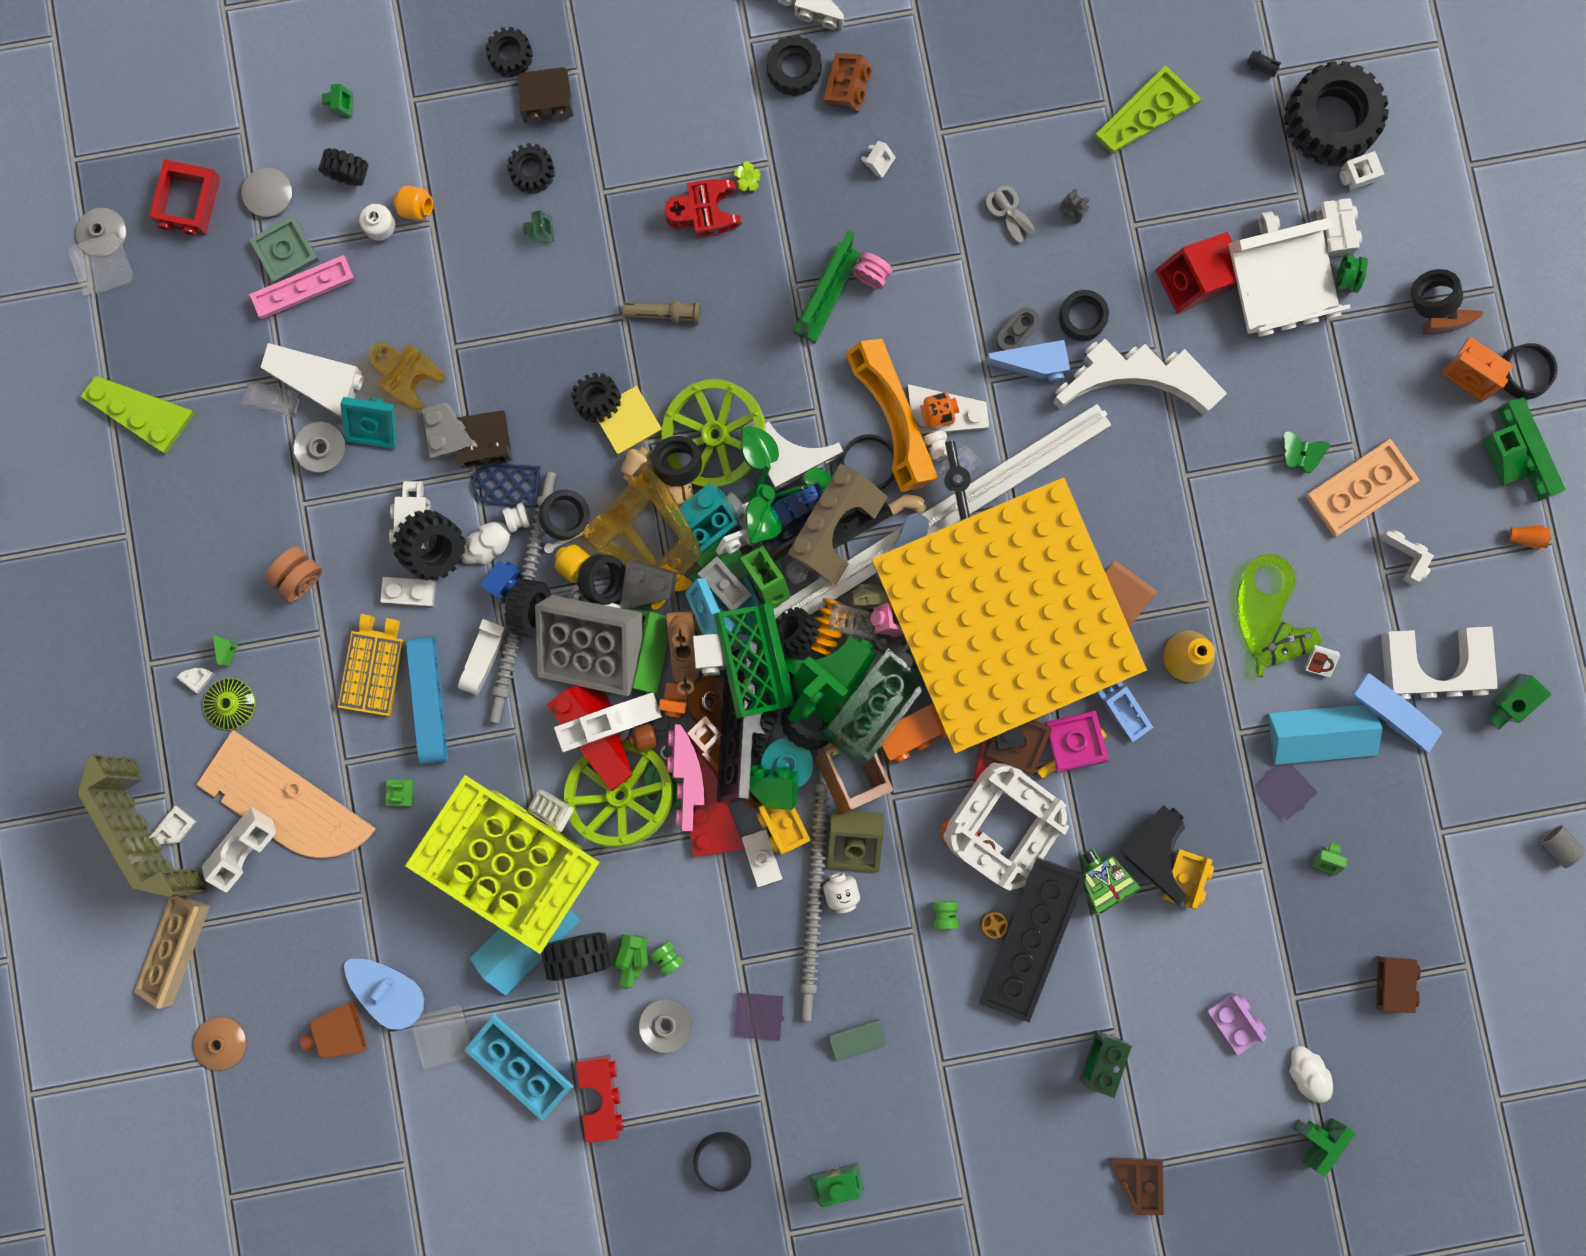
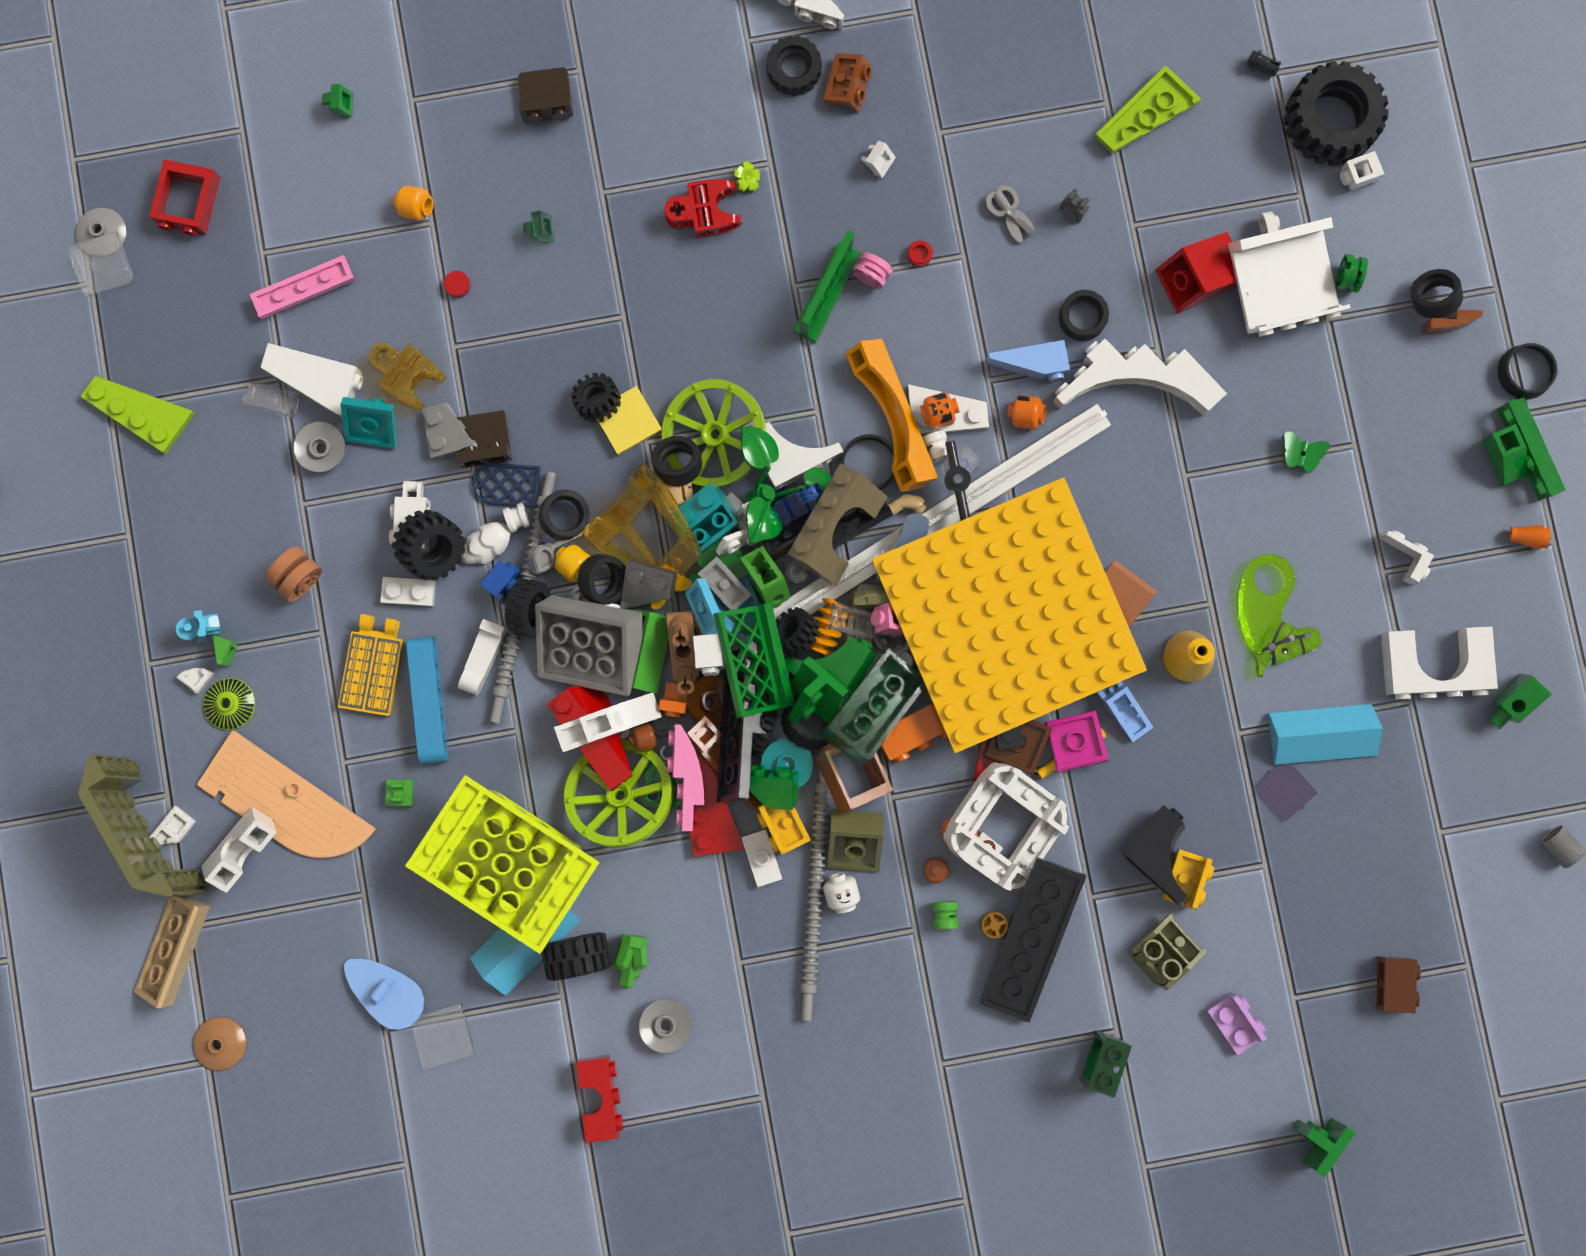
light grey dish [242,168,292,217] -> none
sand green tile [249,215,319,284] -> none
dark orange torso [300,1001,368,1058] -> none
black tyre [318,148,369,186] -> none
white head [359,204,395,241] -> none
medium azure slope [464,1014,573,1121] -> none
black tyre [486,27,533,77] -> none
black tyre [507,143,555,194] -> none
white slope [528,789,574,832] -> none
tan head [621,446,655,487] -> none
dark tan pin [623,300,701,324] -> none
bright green wheel [649,941,684,977] -> none
black tyre [693,1132,751,1192] -> none
clear purple piece [733,992,784,1041] -> none
green torso [809,1162,864,1207] -> none
sand green slope [829,1019,886,1061] -> none
dark grey plate [996,308,1039,351] -> none
torso [1080,848,1141,915] -> none
reddish brown wing [1111,1157,1164,1215] -> none
white arm [1289,1046,1333,1103] -> none
light nougat tile [1305,439,1420,538] -> none
tile [1305,645,1340,678] -> none
bright green tile [1311,842,1348,876] -> none
white brick [1316,198,1362,258] -> none
light blue slope [1351,673,1443,753] -> none
orange bracket [1440,337,1513,402] -> none
none -> medium azure hips [176,610,220,644]
none -> red tile [444,271,471,298]
none -> light grey tile [529,545,556,574]
none -> red tile [907,240,933,267]
none -> dark orange piece [922,857,949,883]
none -> orange head [1007,395,1046,430]
none -> olive slope [1129,913,1207,990]

